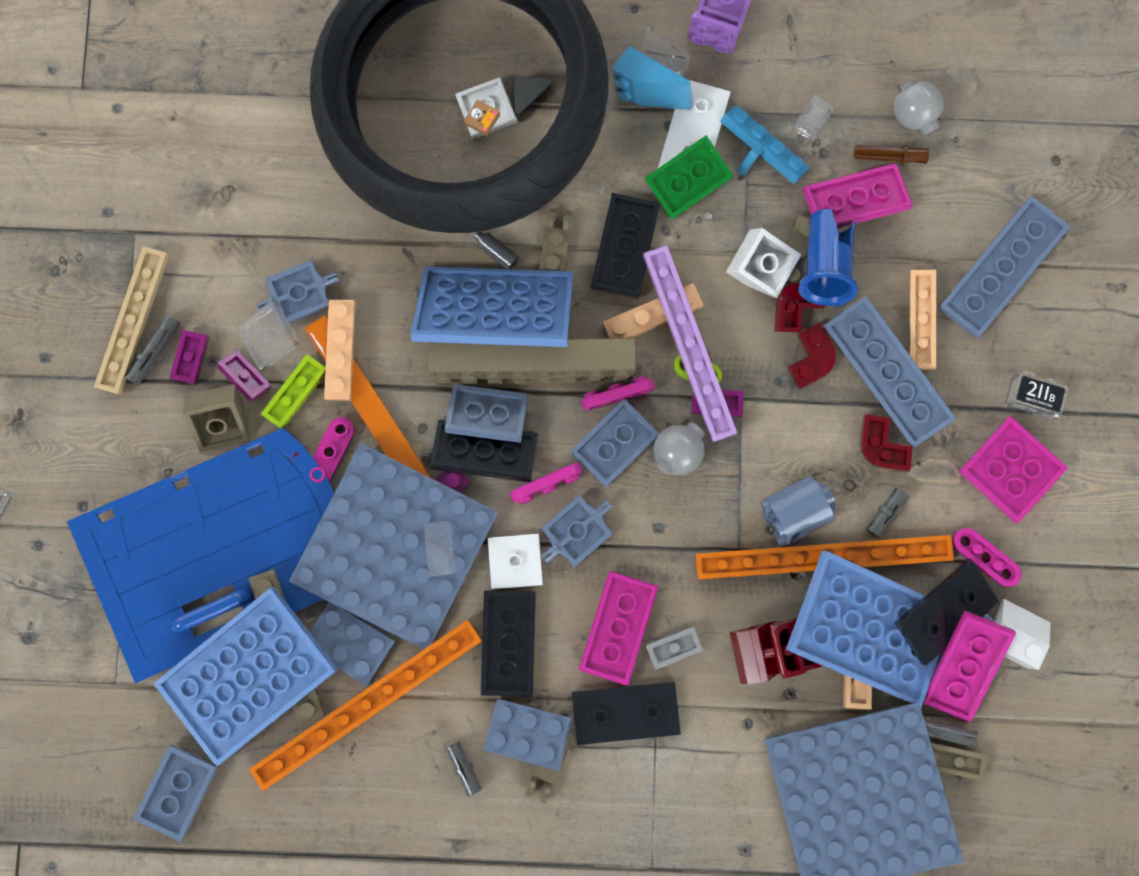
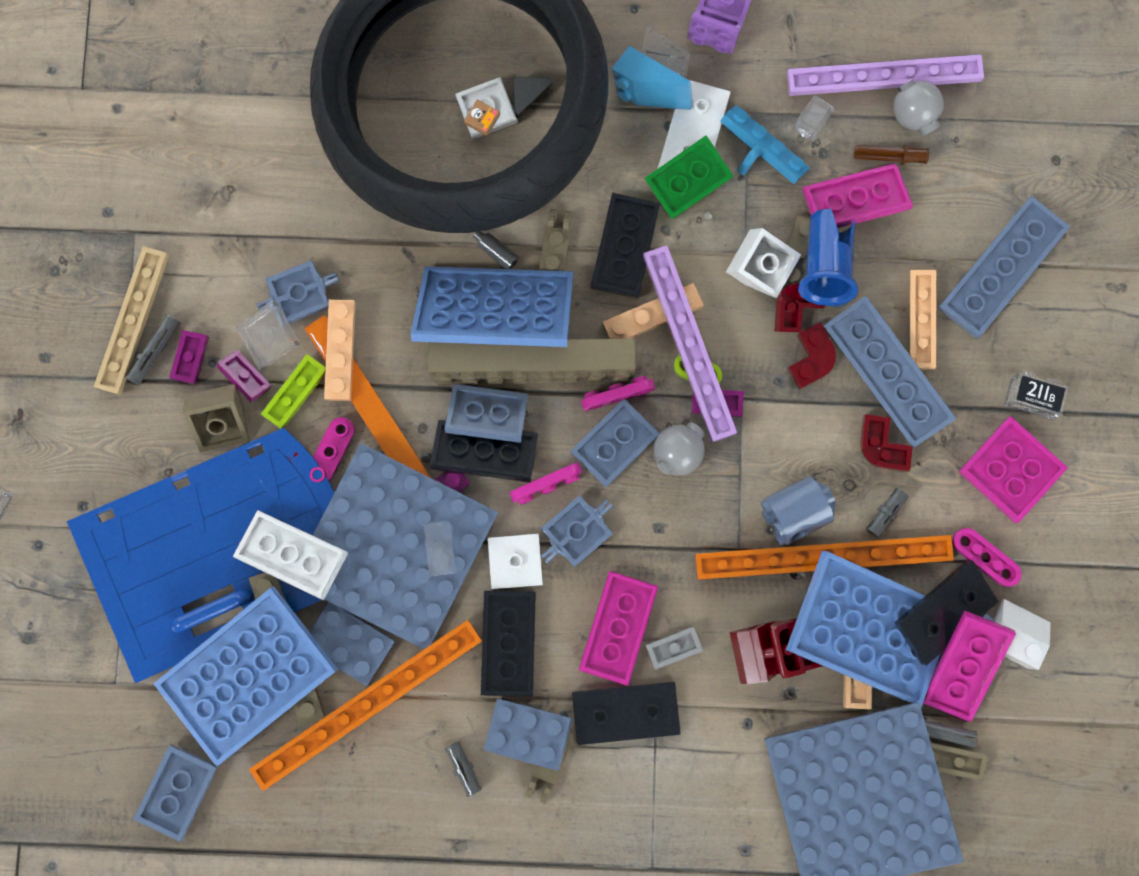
none -> white plate [233,510,348,600]
none -> lavender plate [787,55,984,96]

